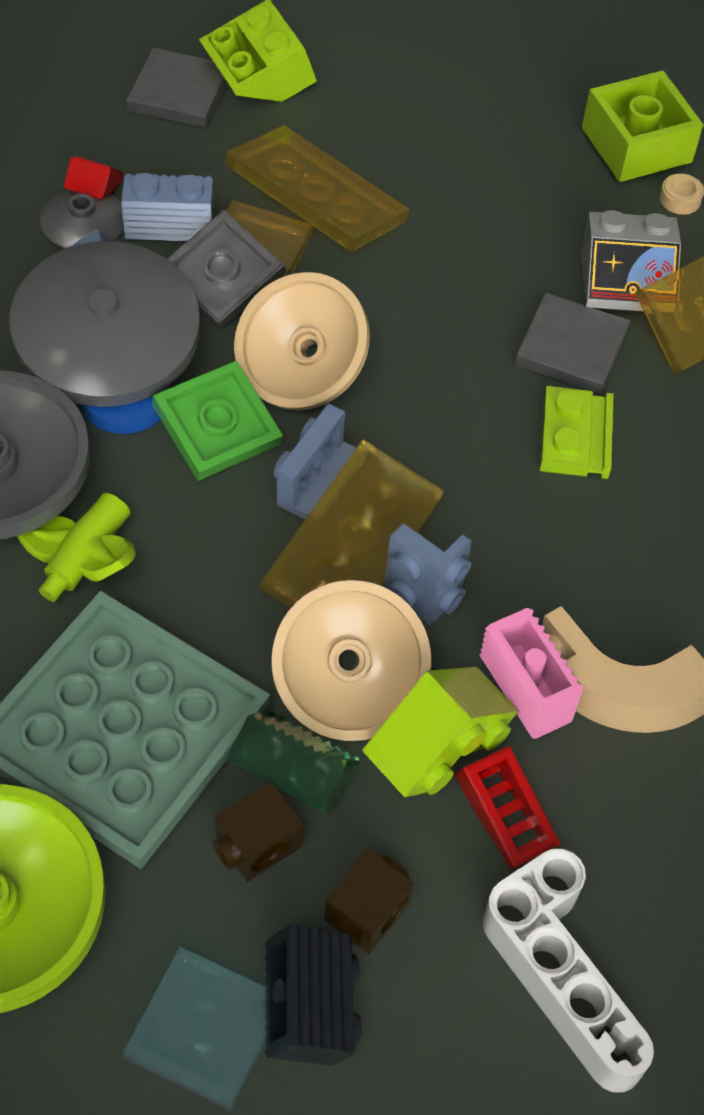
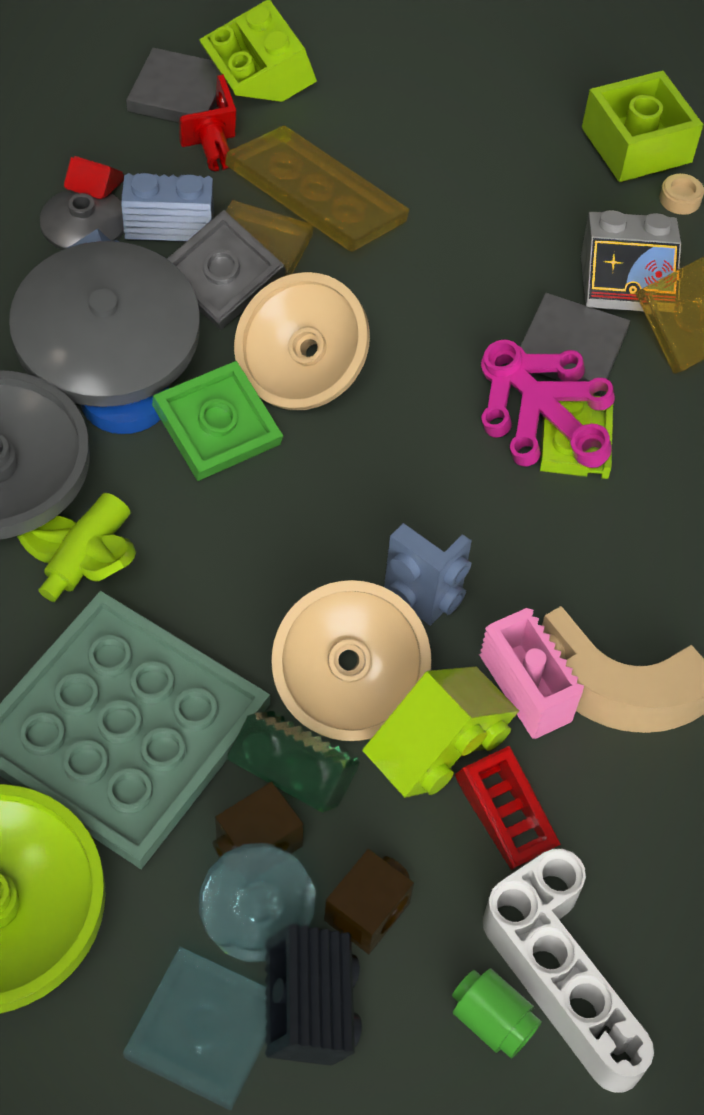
clear yellow tile [259,439,444,608] -> none
sand blue bracket [274,403,366,525] -> none
none -> red bracket [179,74,236,171]
none -> clear light blue tile [199,843,315,962]
none -> bright green brick [452,968,542,1059]
none -> dark pink plant [481,340,615,468]

